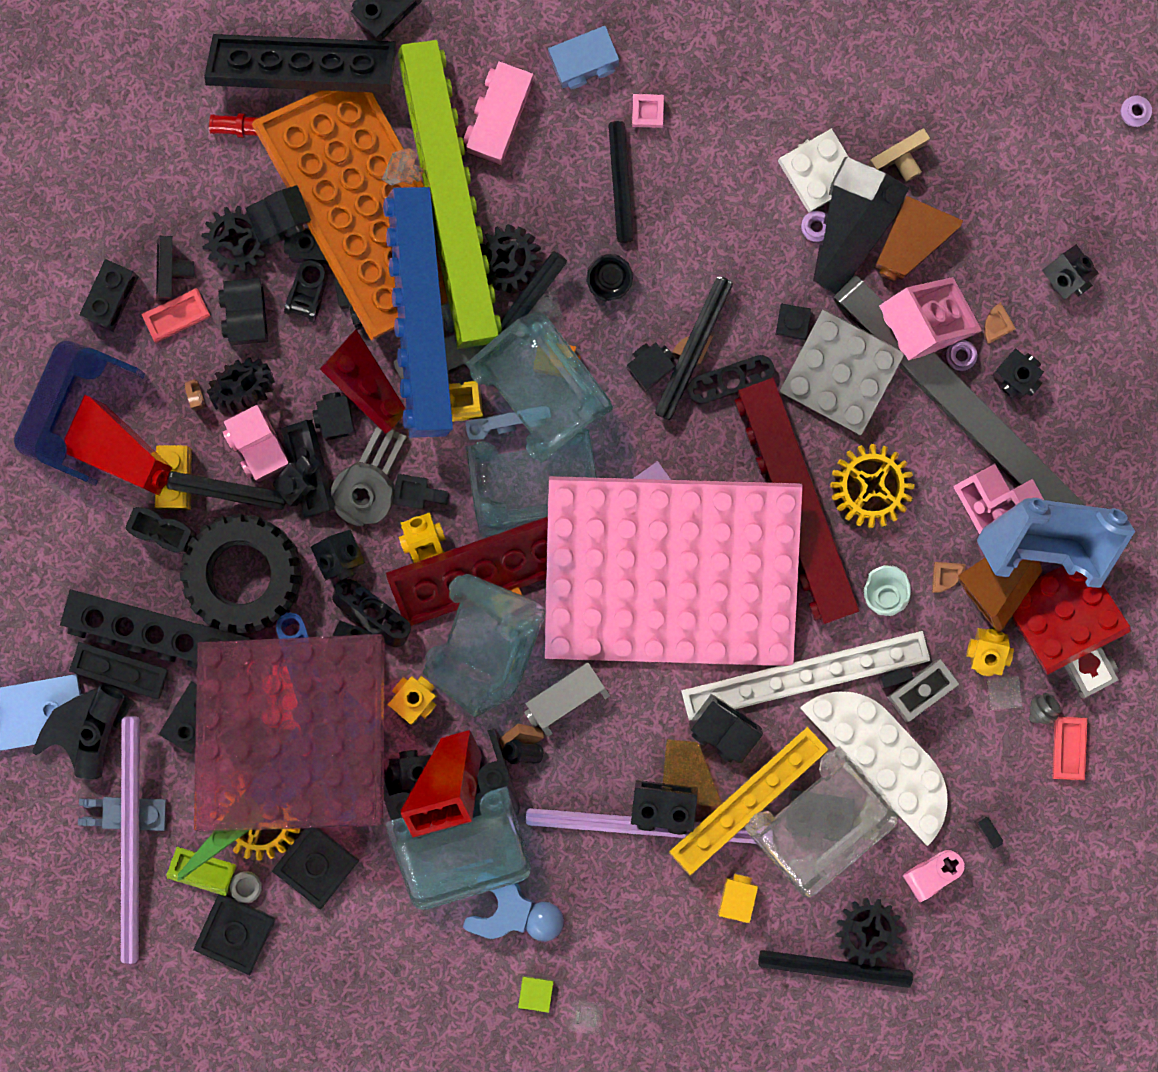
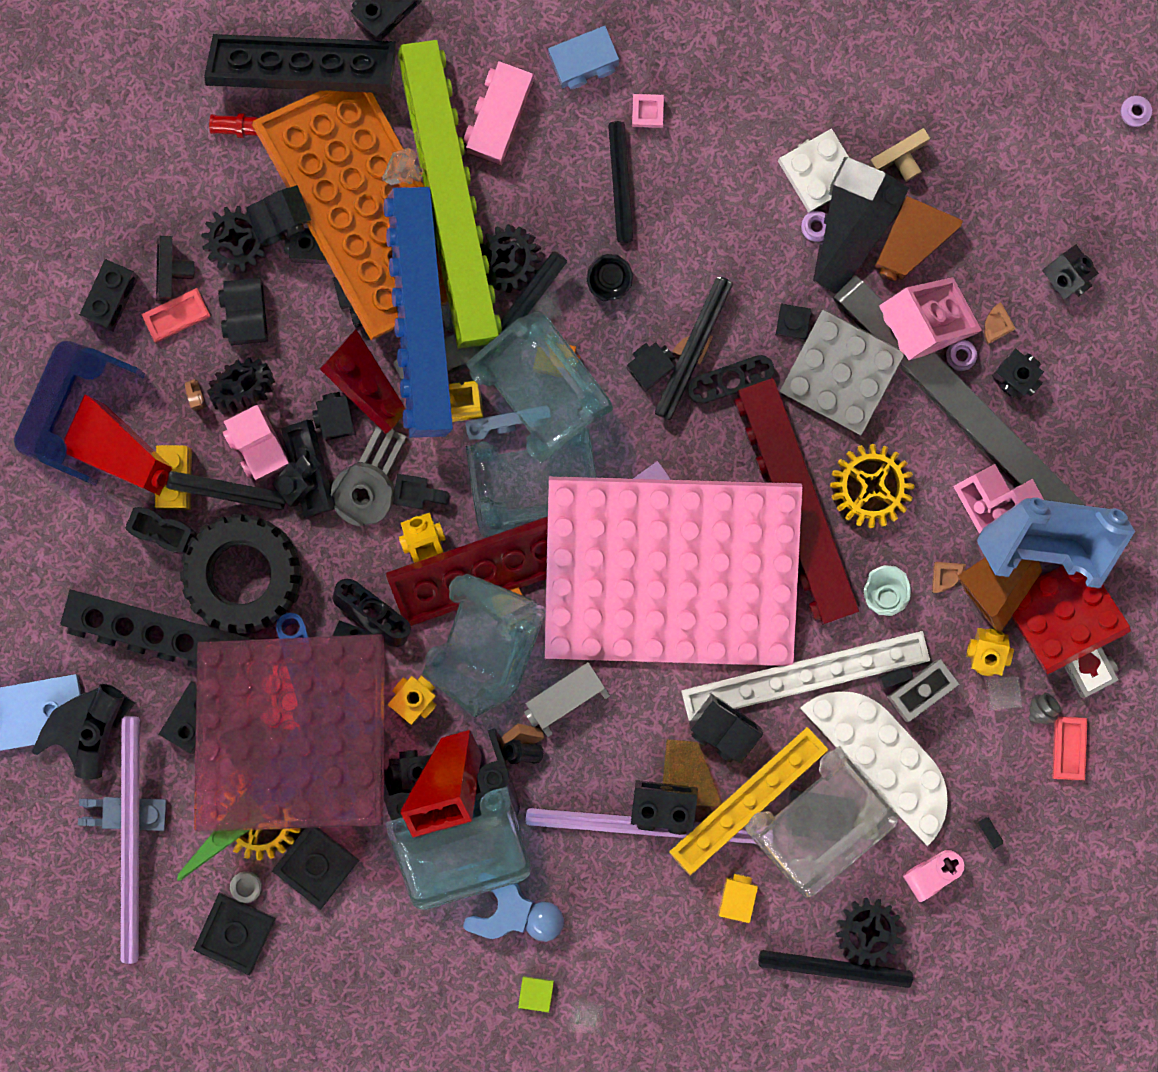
black plate [69,642,169,700] -> none
lime tile [166,847,236,896] -> none
black piece [284,260,328,323] -> none
black brick [311,529,365,581] -> none

